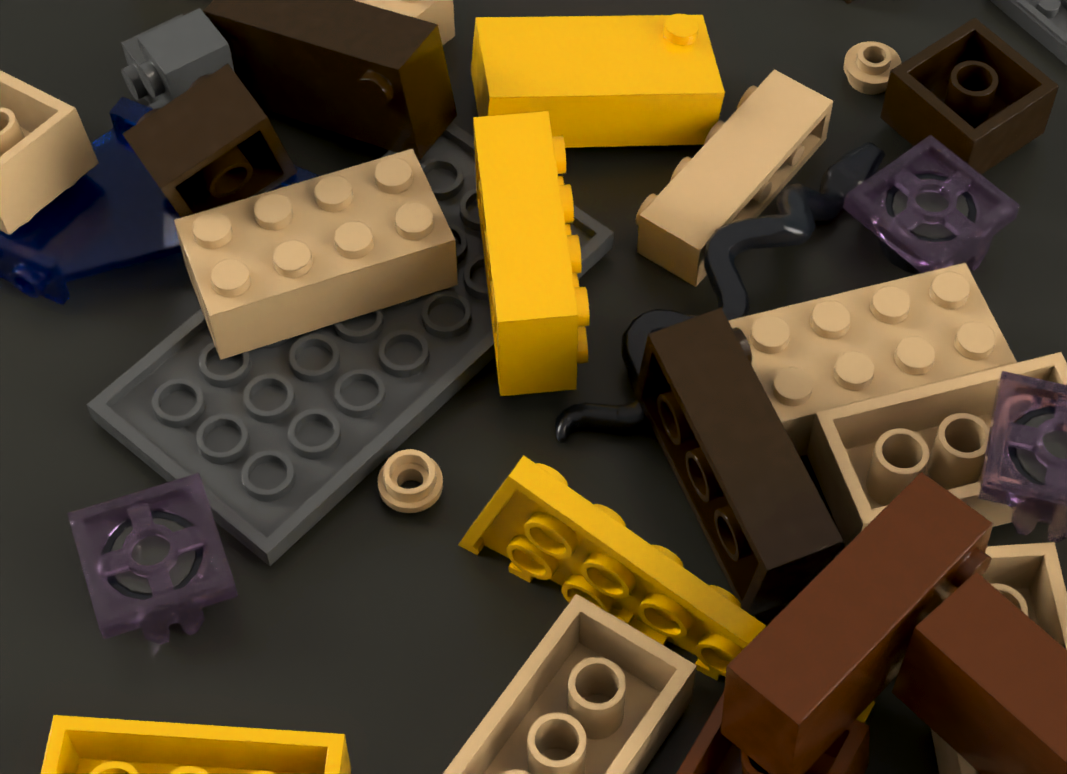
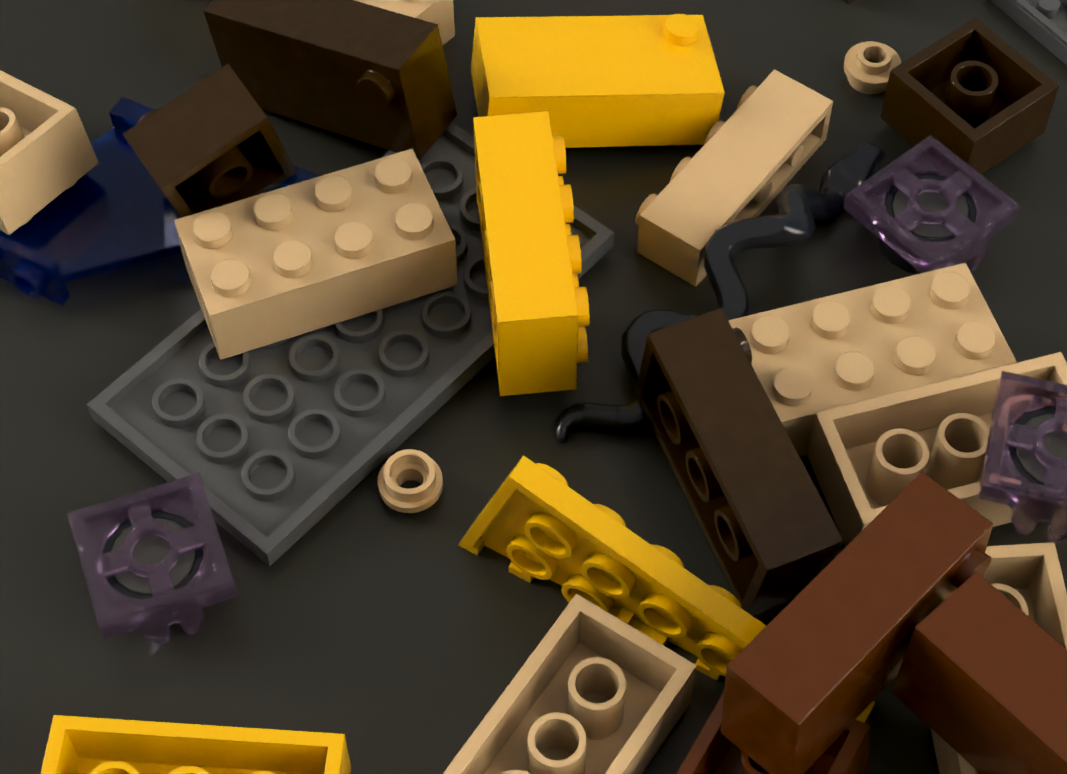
dark grey brick [121,8,235,111] -> none

